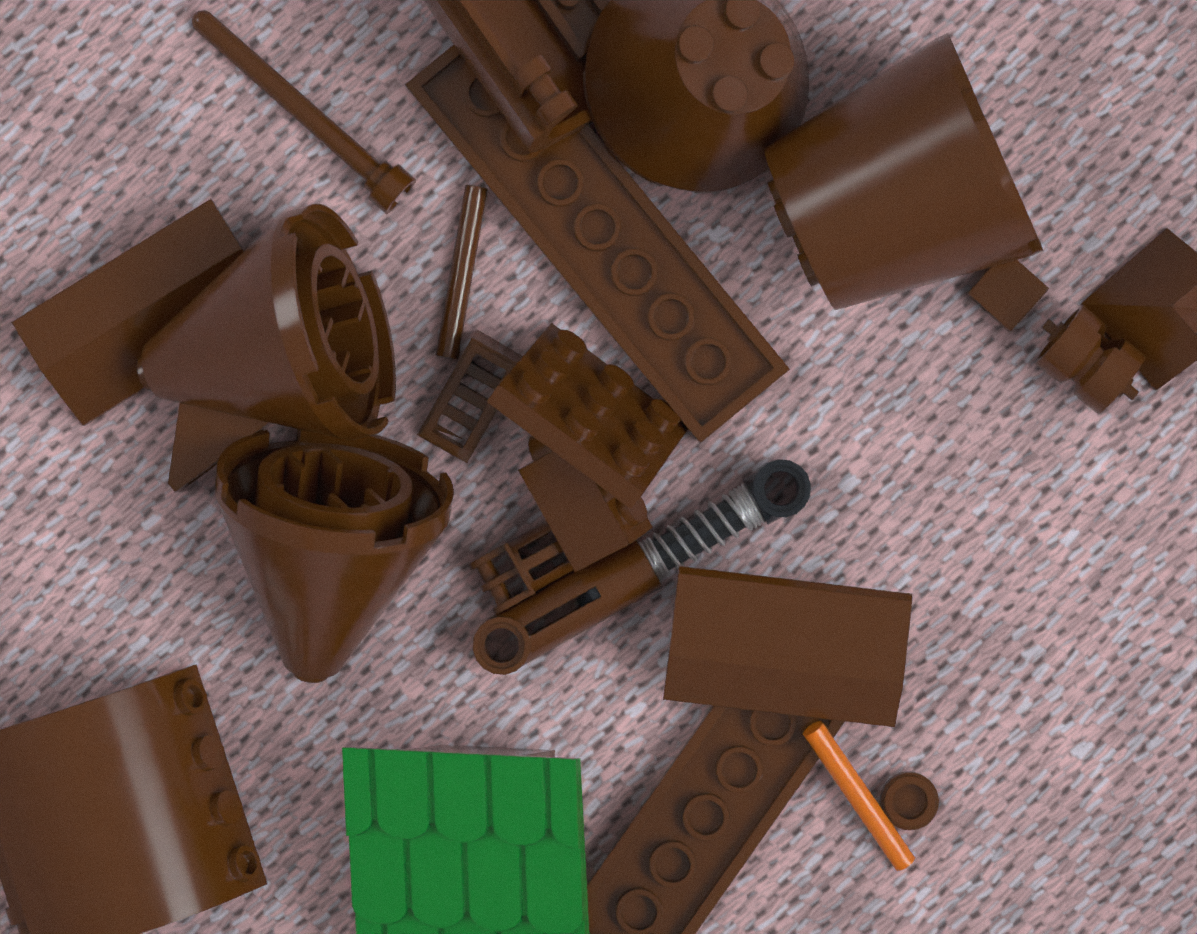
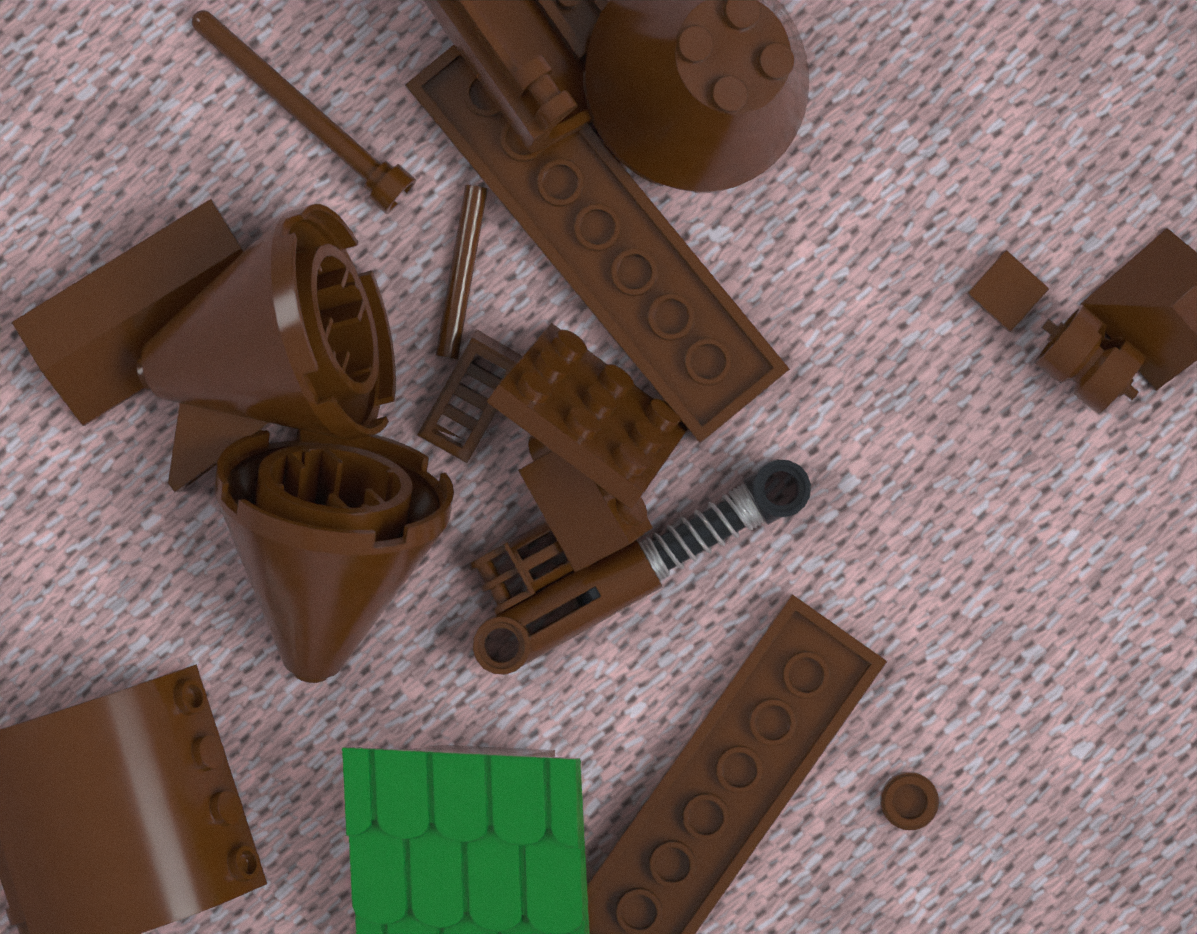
reddish brown slope [663,566,912,727] -> none
reddish brown cone [764,33,1044,310] -> none
orange bar [803,721,915,871] -> none

